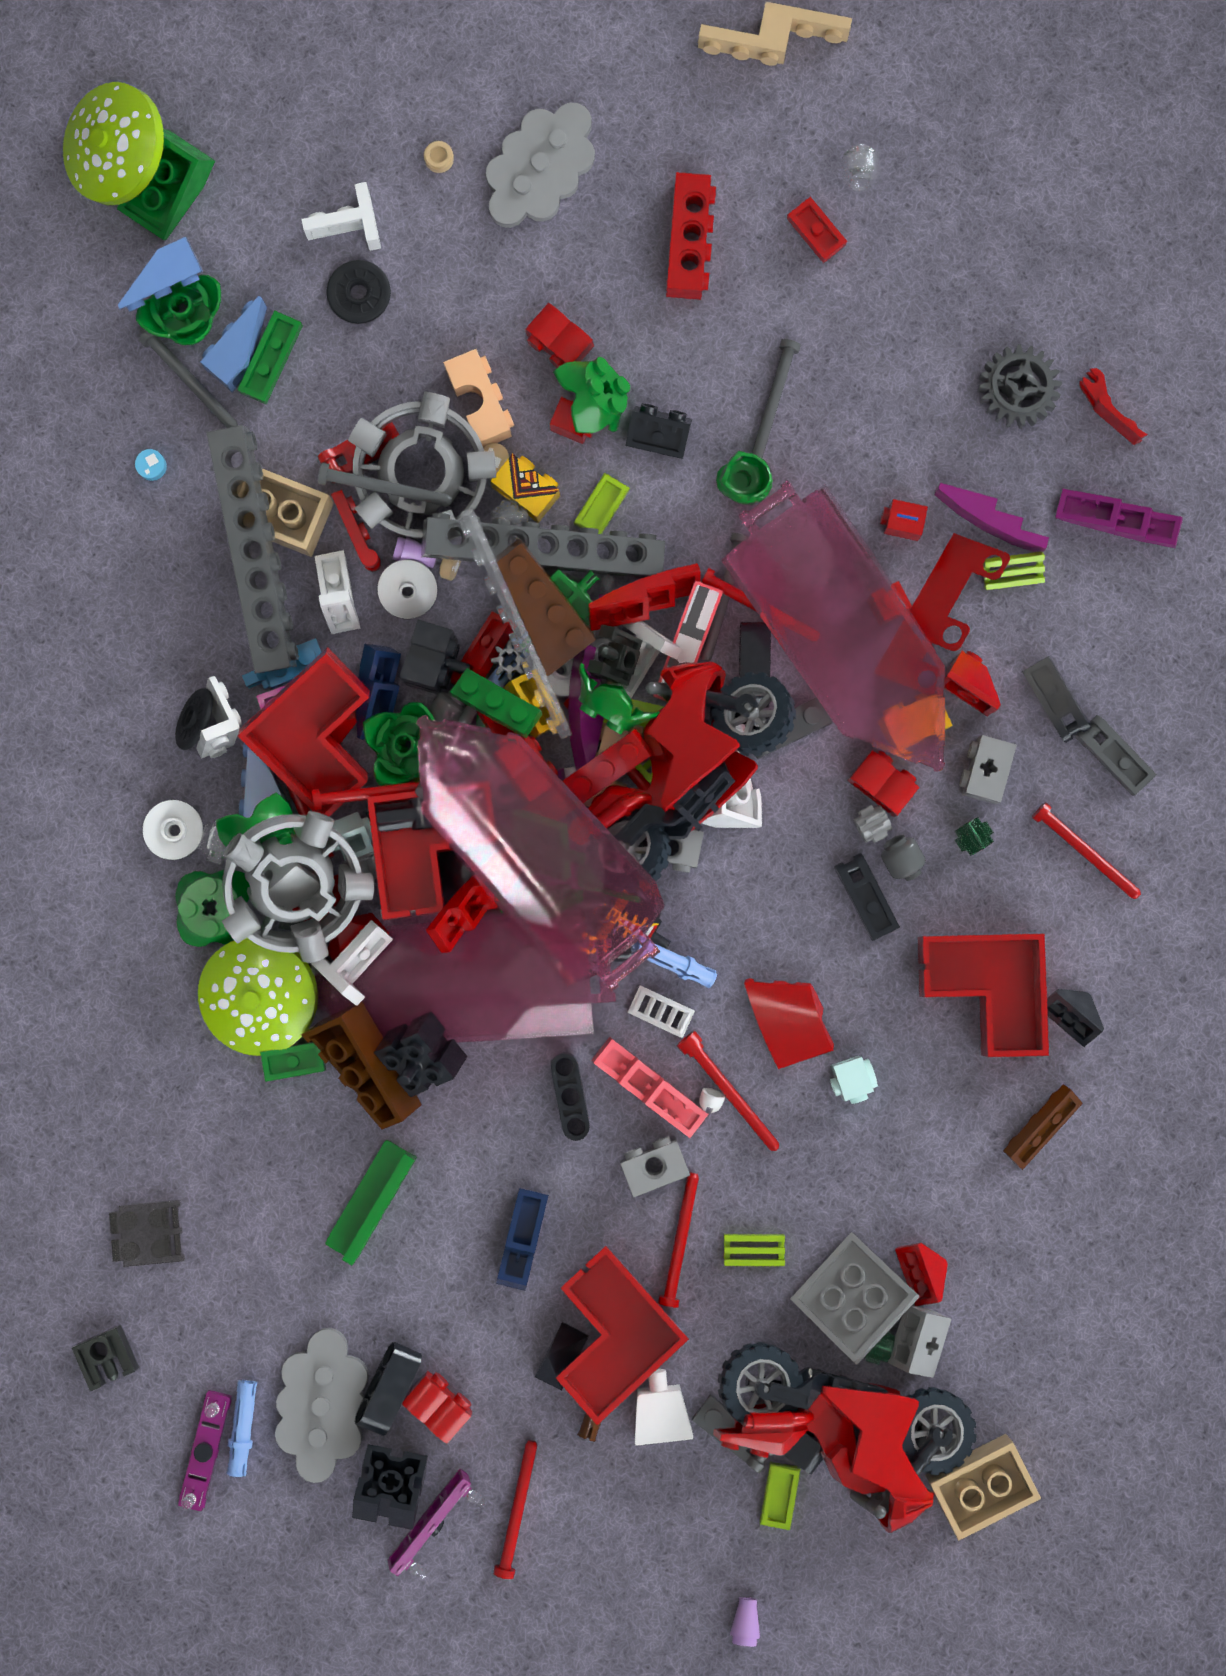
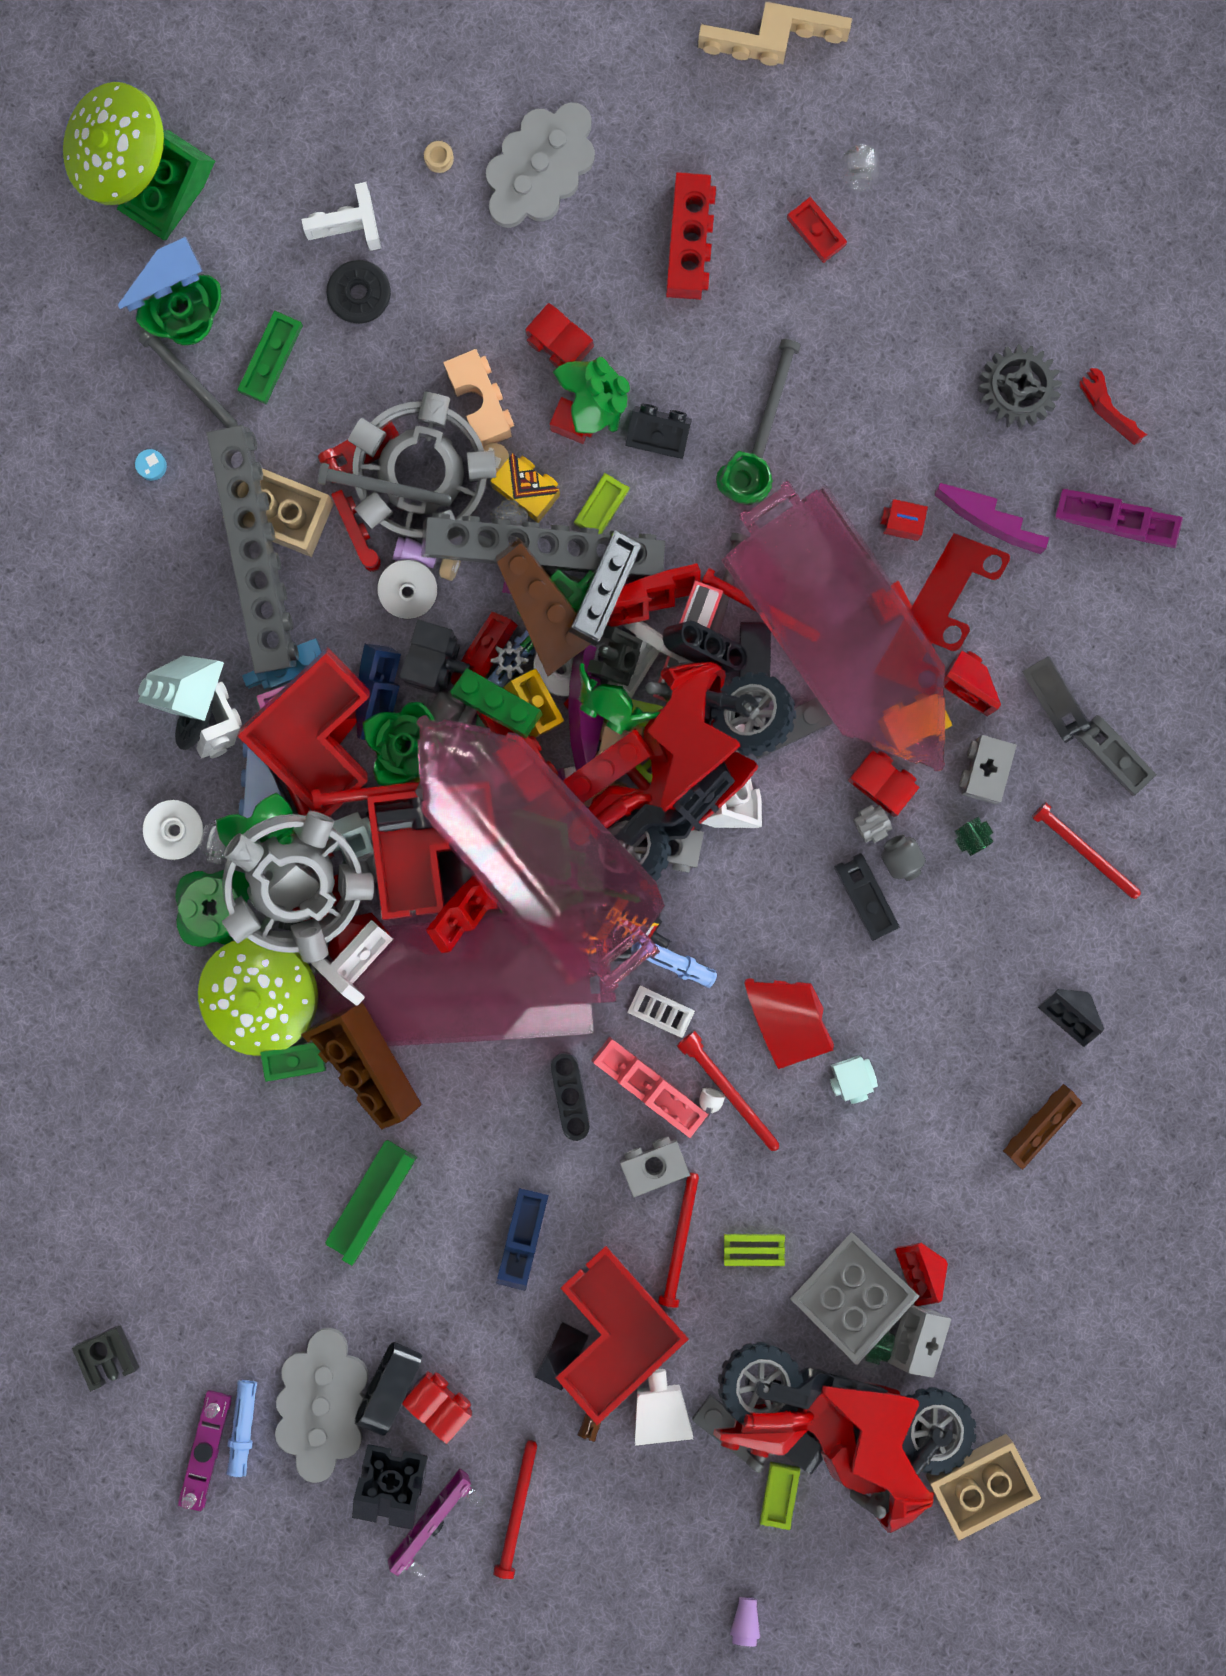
clear smoke plate [109,1200,185,1267] -> none
medium blue slope [200,296,267,392] -> none
white bracket [314,550,360,634] -> none
black brick [374,1011,468,1097] -> none
clear plate [459,508,572,740] -> none
red piece [917,934,1049,1057] -> none
lime tile [983,551,1045,590] -> none
none -> light aqua slope [138,655,224,721]
none -> tile [569,531,641,646]
none -> black beam [663,620,748,673]

